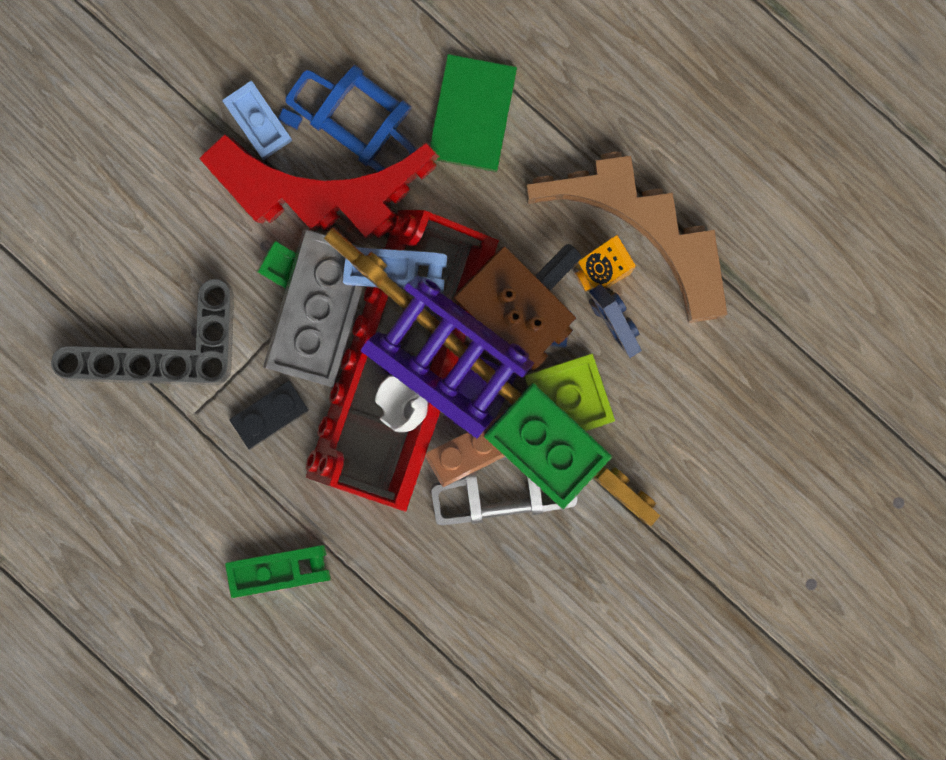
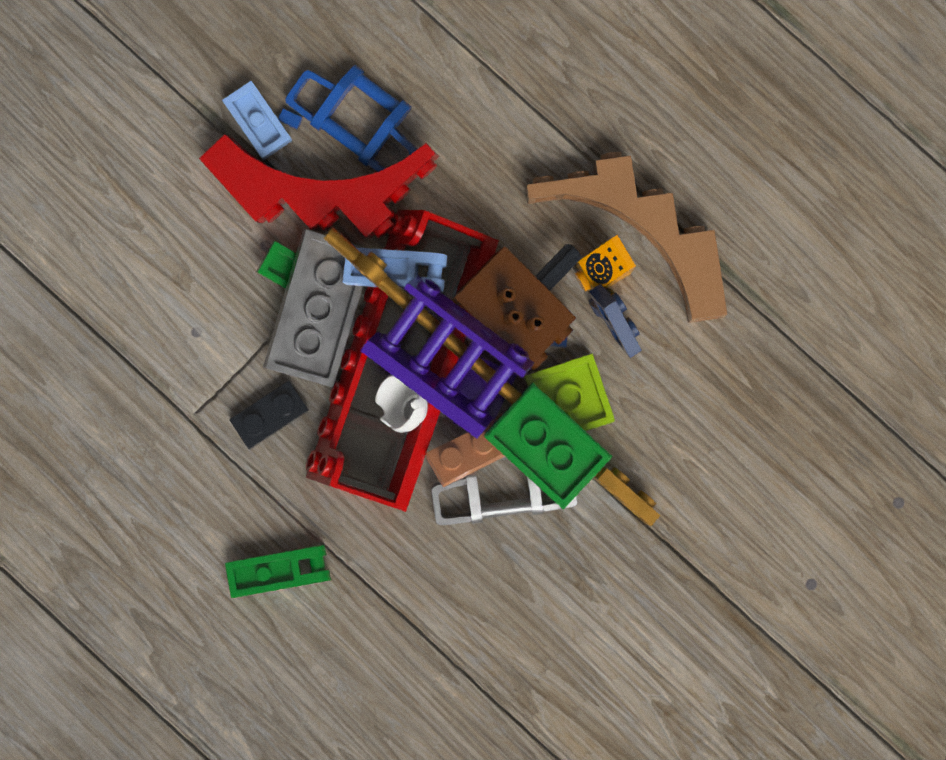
dark grey beam [51,279,234,385] -> none
green tile [430,54,517,172] -> none

